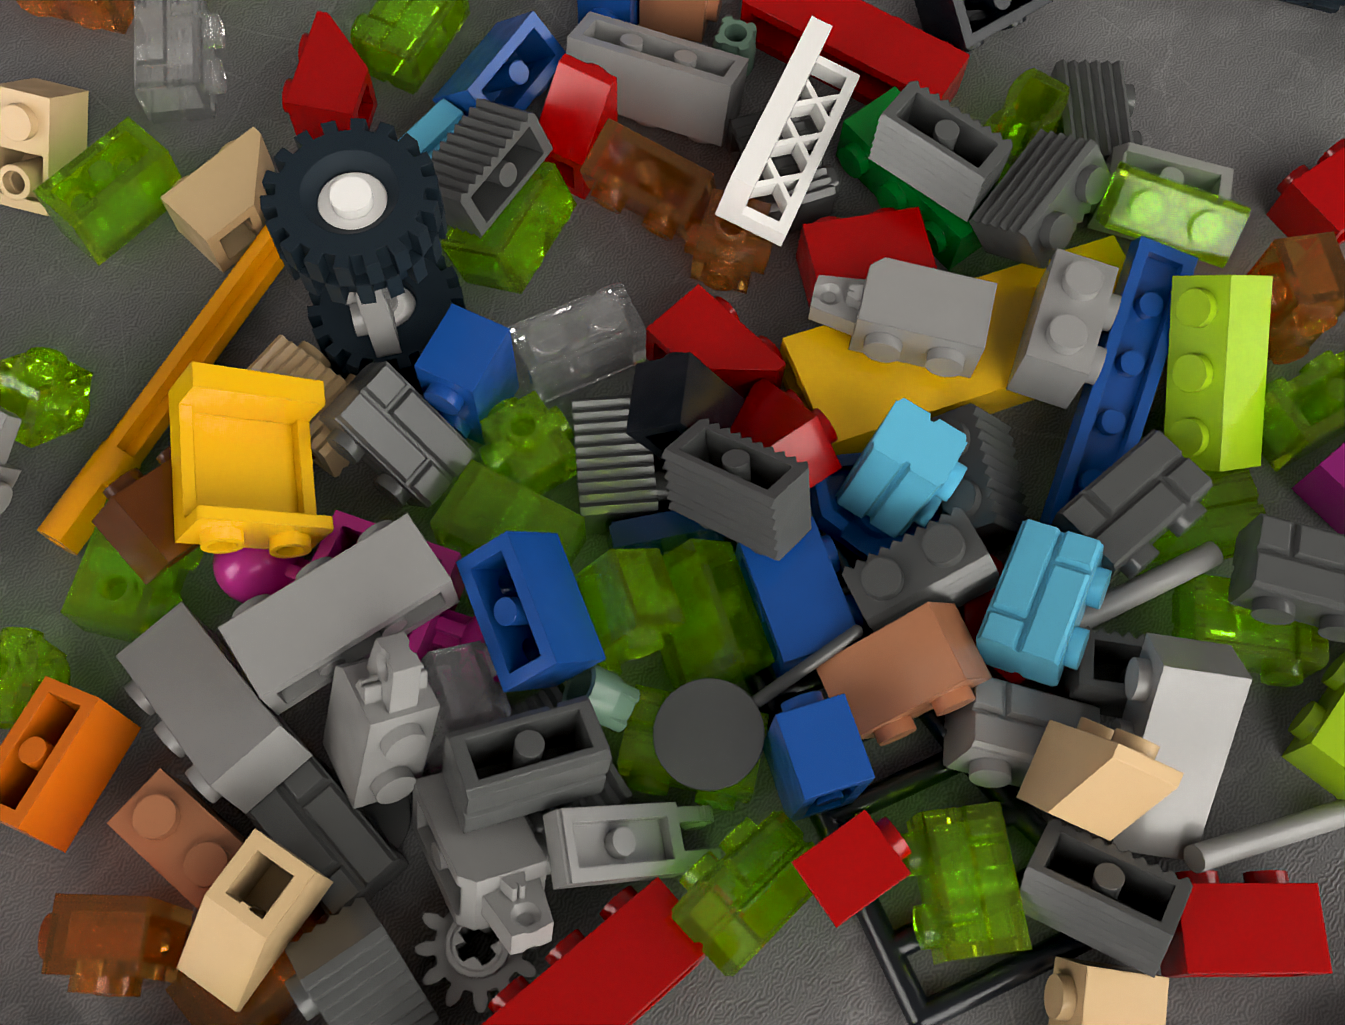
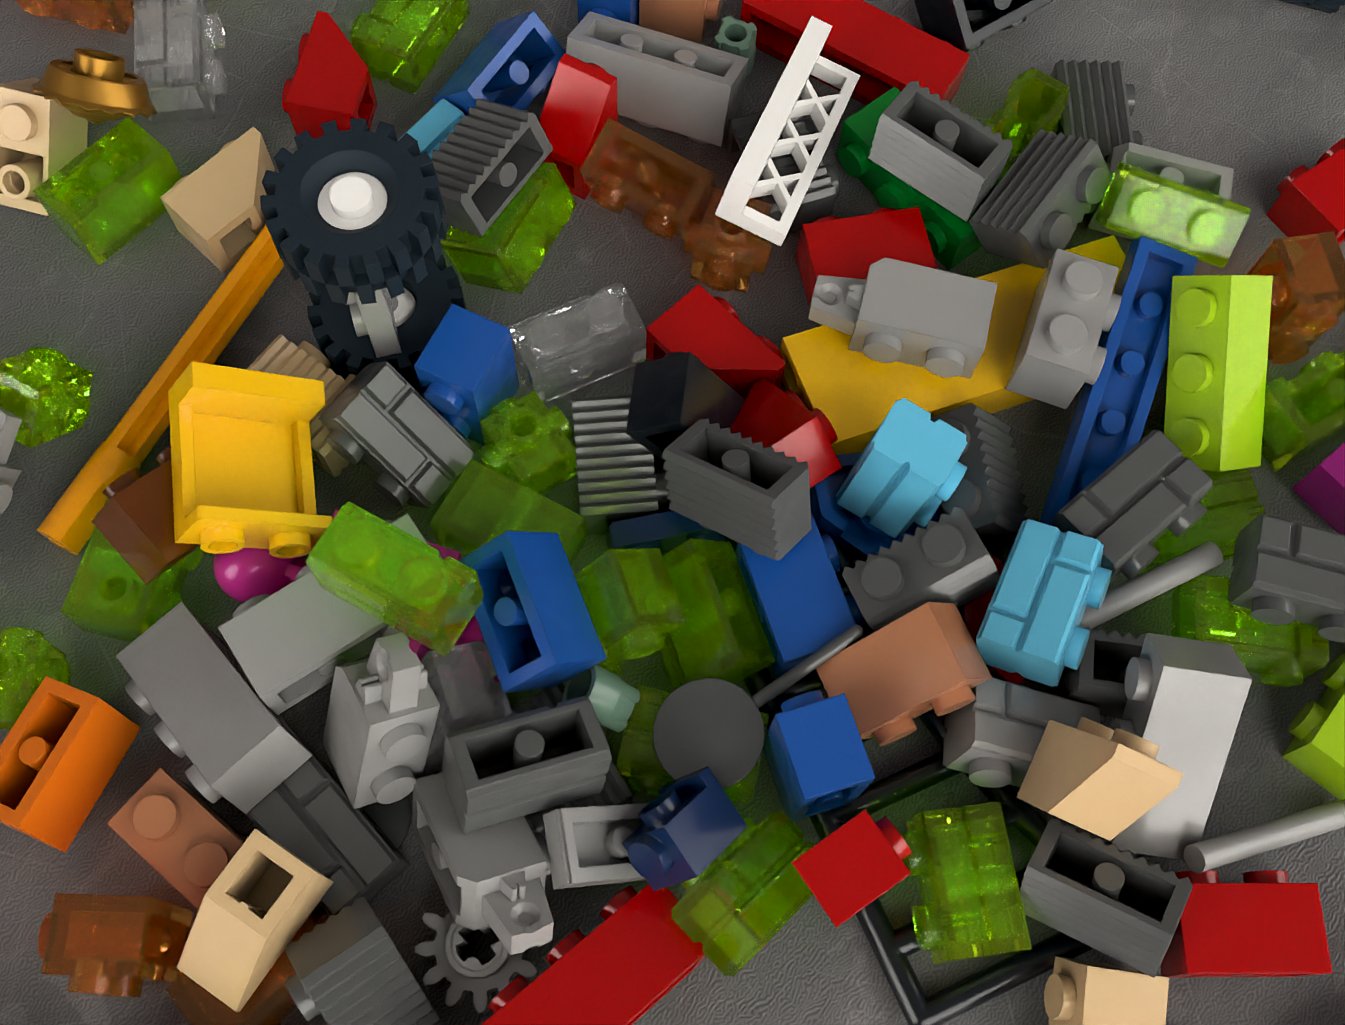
none -> pearl gold piece [32,48,158,124]
none -> clear neon green brick [306,501,484,657]
none -> dark blue brick [622,766,748,891]

